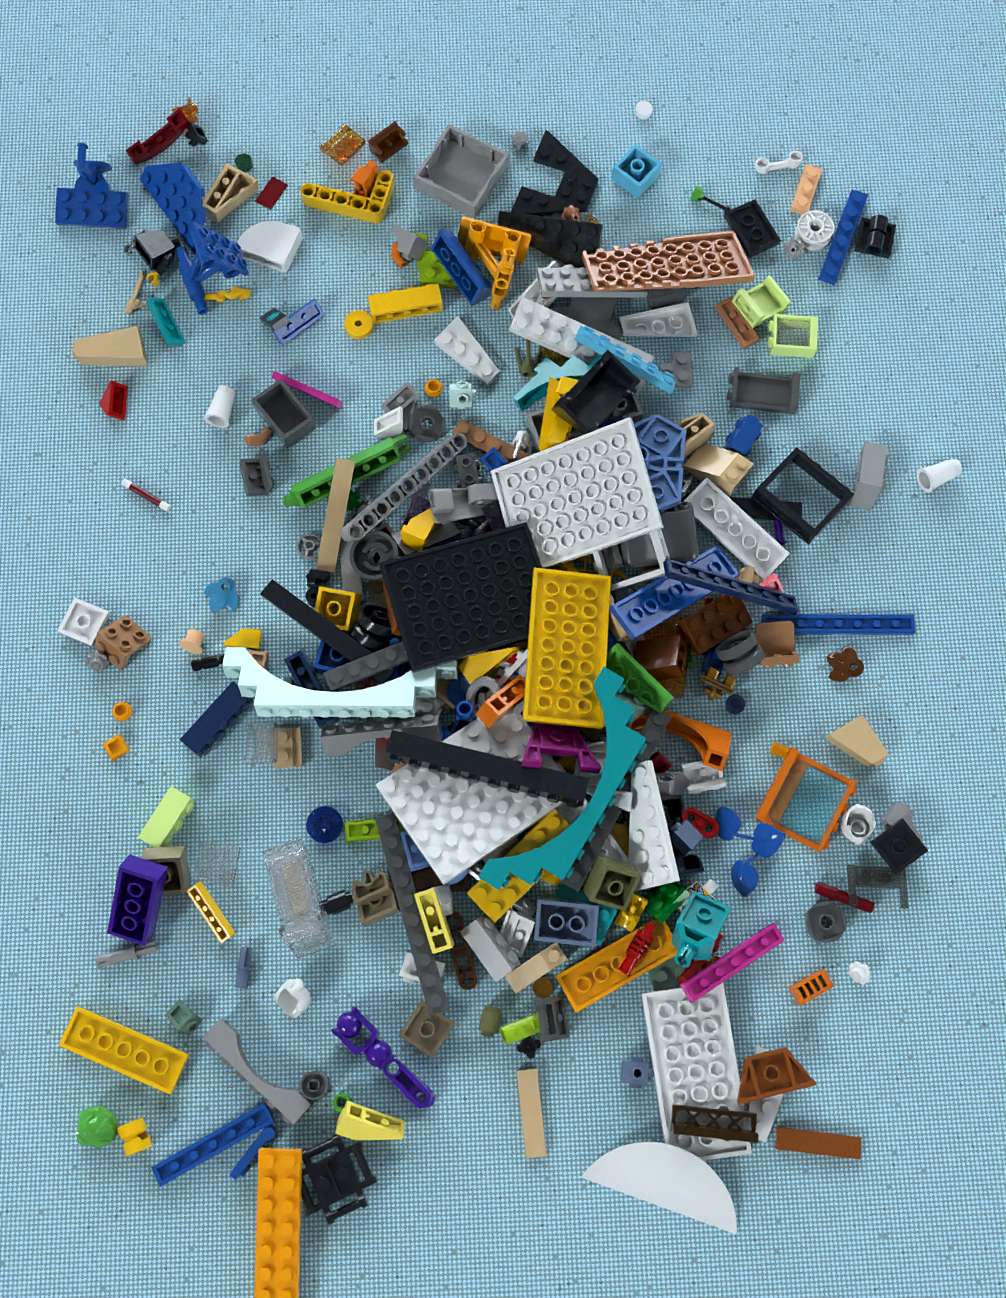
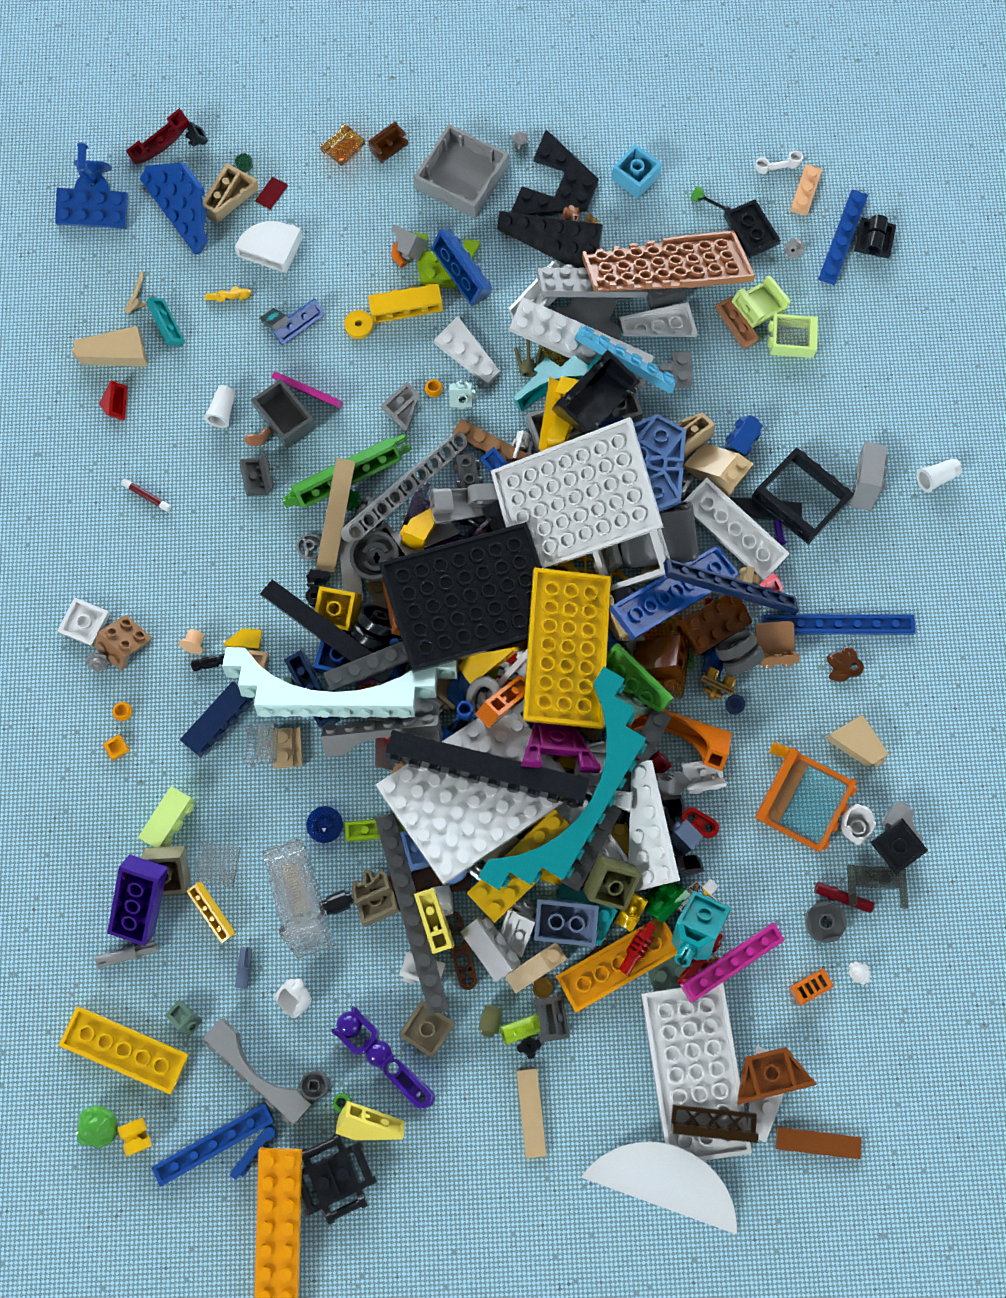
black torso [124,230,180,286] -> none
clear orange bracket [172,97,199,123] -> none
blue plate [175,223,249,315] -> none
dark azure plate [204,577,239,612] -> none
yellow beam [300,170,395,223] -> none
orange piece [350,160,379,198] -> none
white slope [374,407,403,437] -> none
dark grey plate [408,405,446,443] -> none
light orange plate [457,216,531,310] -> none
sand blue brick [620,1057,652,1089] -> none
white tile [635,101,653,119] -> none
blue plant [715,807,786,897] -> none
dark grey panel [727,367,801,414] -> none
white wheel [794,210,835,251] -> none

